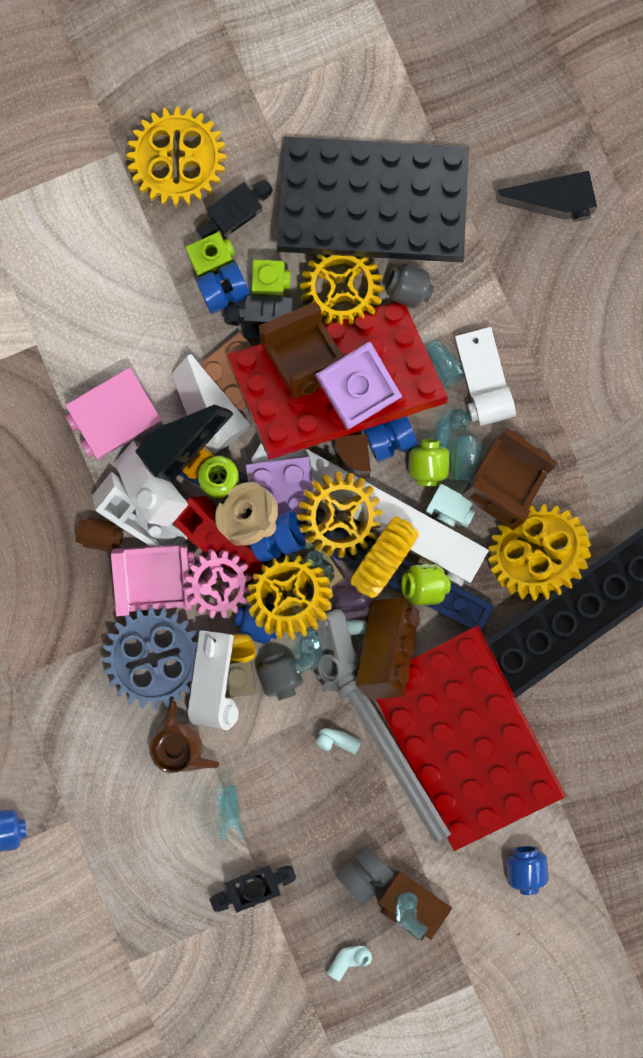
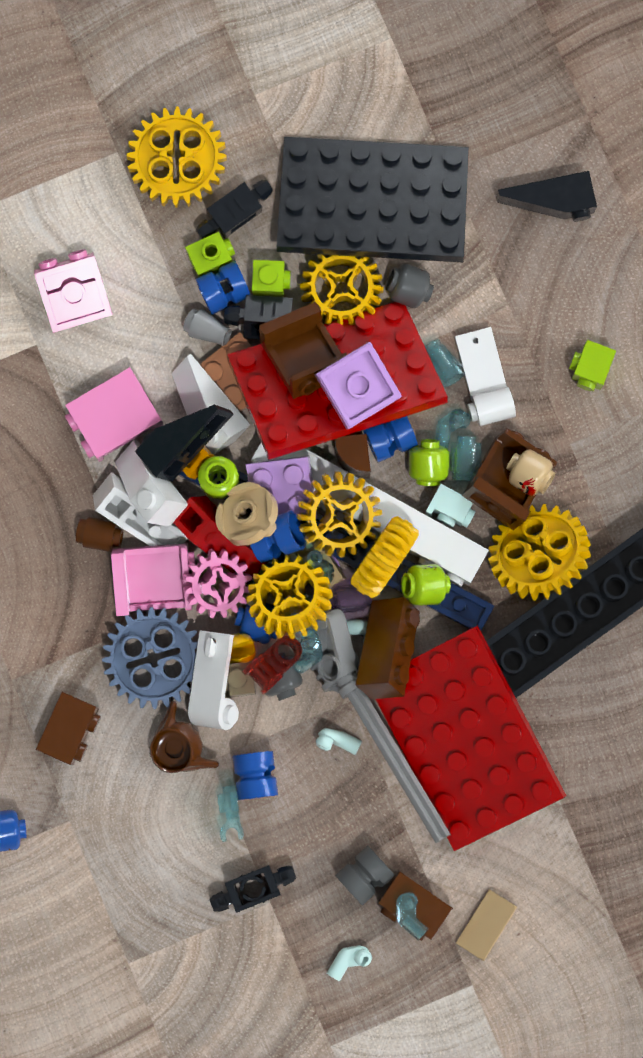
blue head [506,846,549,895] -> none
none -> plate [34,249,113,333]
none -> reddish brown brick [36,692,101,766]
none -> light grey cone [183,309,232,346]
none -> blue wheel [232,751,278,800]
none -> clear red piece [242,636,302,695]
none -> tan slope [456,889,517,961]
none -> tan head [506,449,556,496]
none -> lime brick [569,340,616,392]

